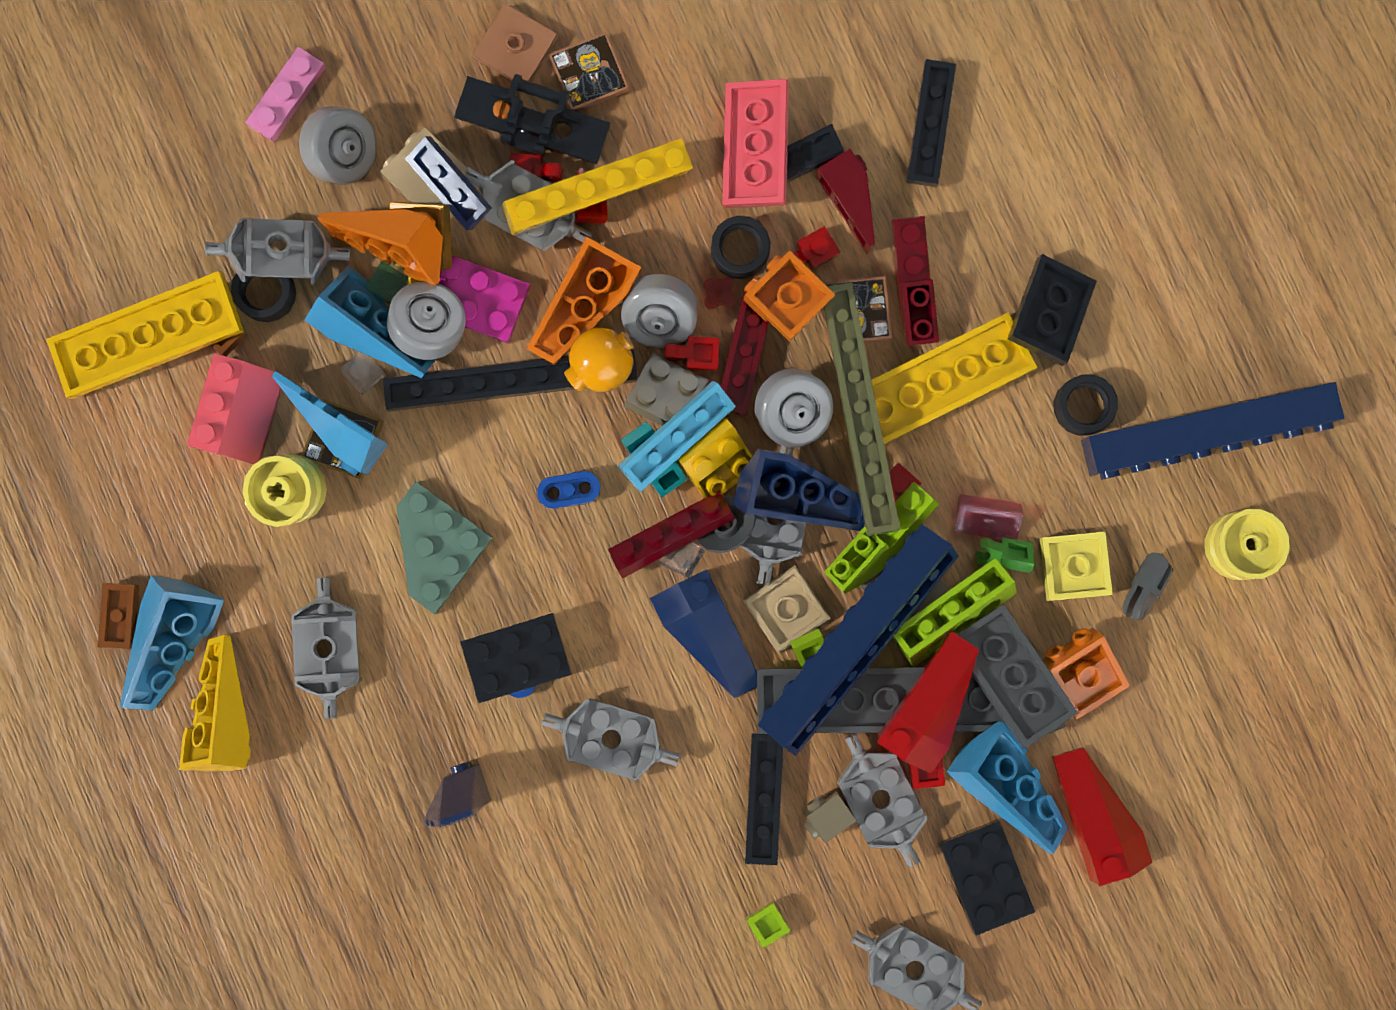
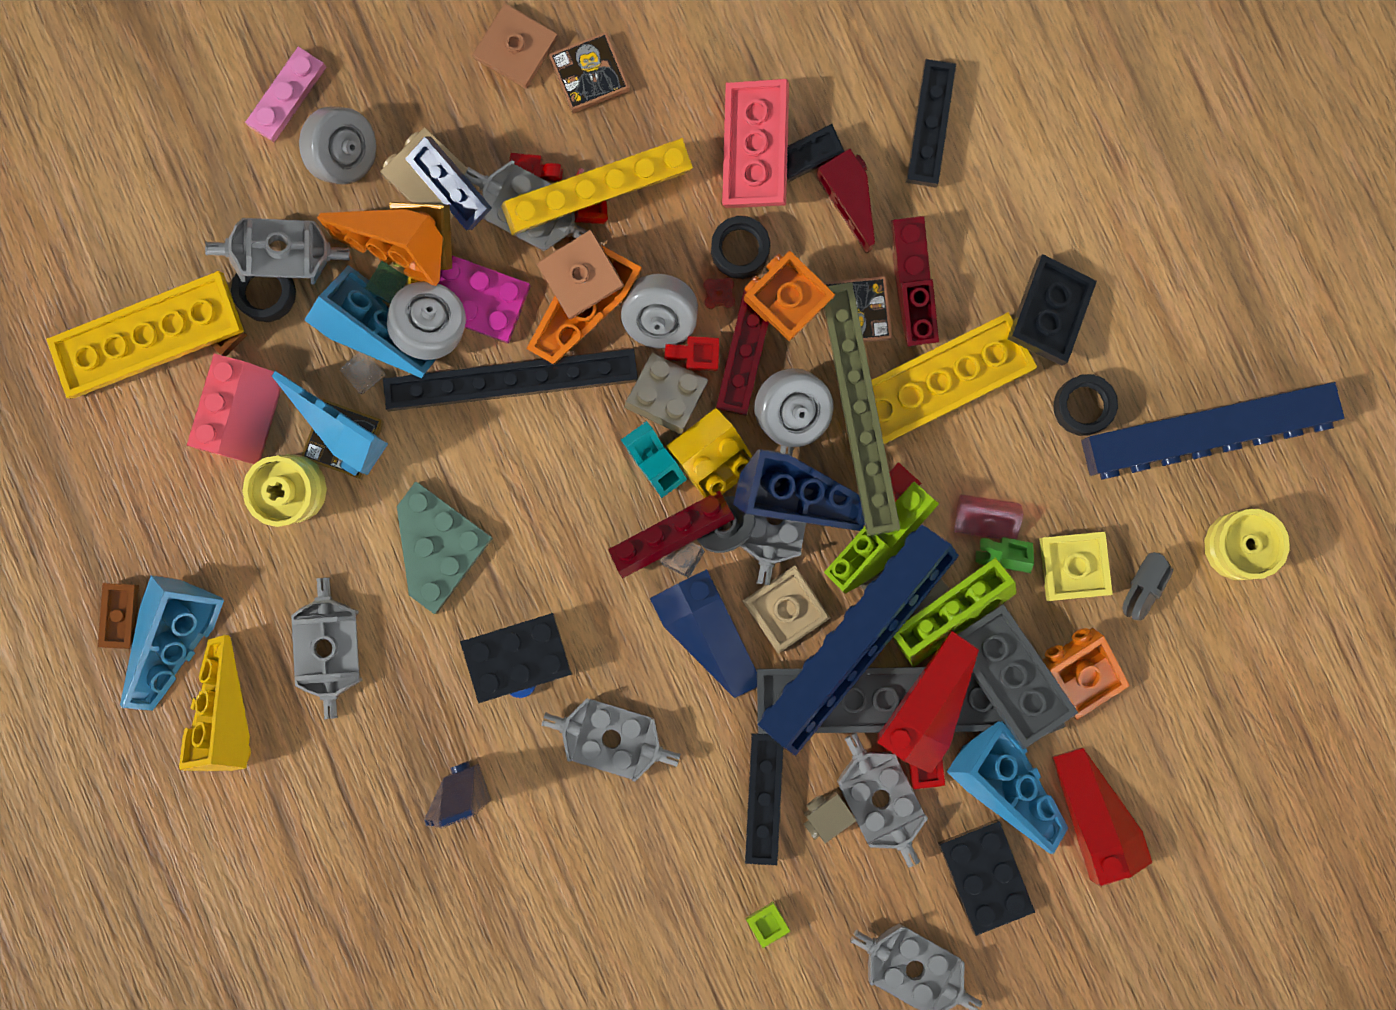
black piece [454,74,611,164] -> none
blue plate [537,471,601,509] -> none
light orange brick [564,327,634,392] -> none
medium azure plate [618,381,736,491] -> none
lime plate [790,628,824,669] -> none
red plate [793,226,840,270] -> none
none -> nougat plate [536,230,625,319]

